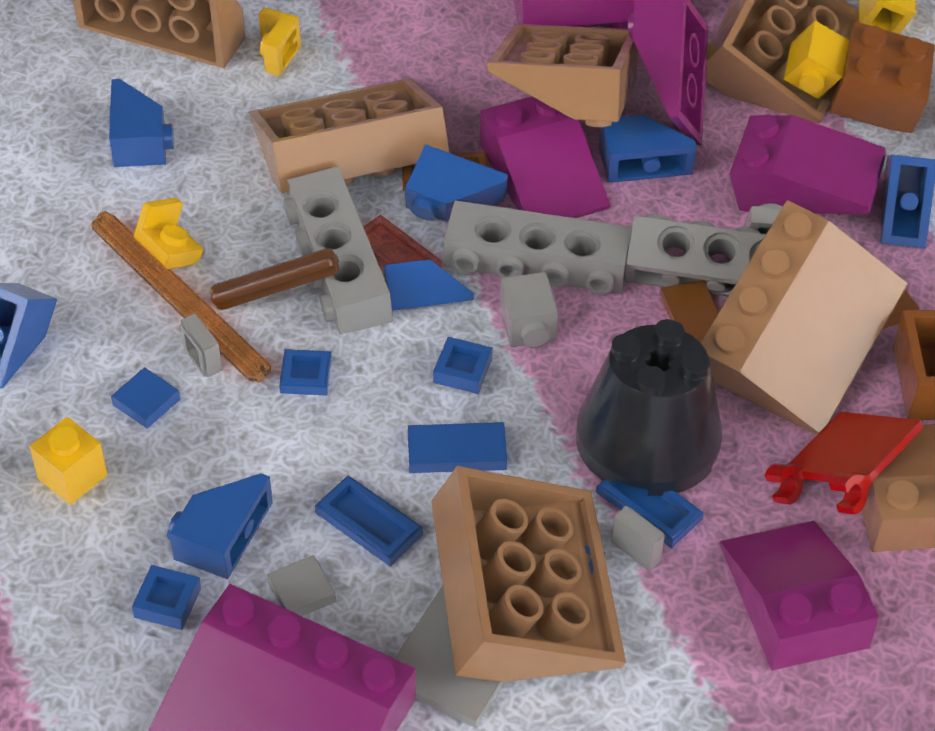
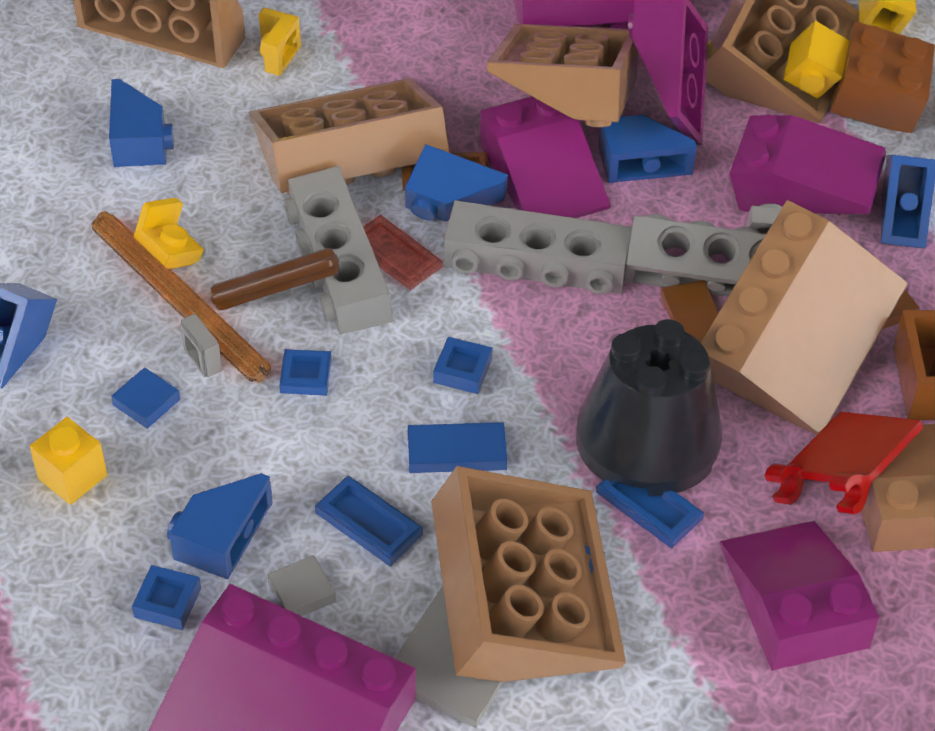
blue tile [383,259,474,311] -> none
light grey brick [500,272,558,348] -> none
light grey tile [611,506,665,571] -> none

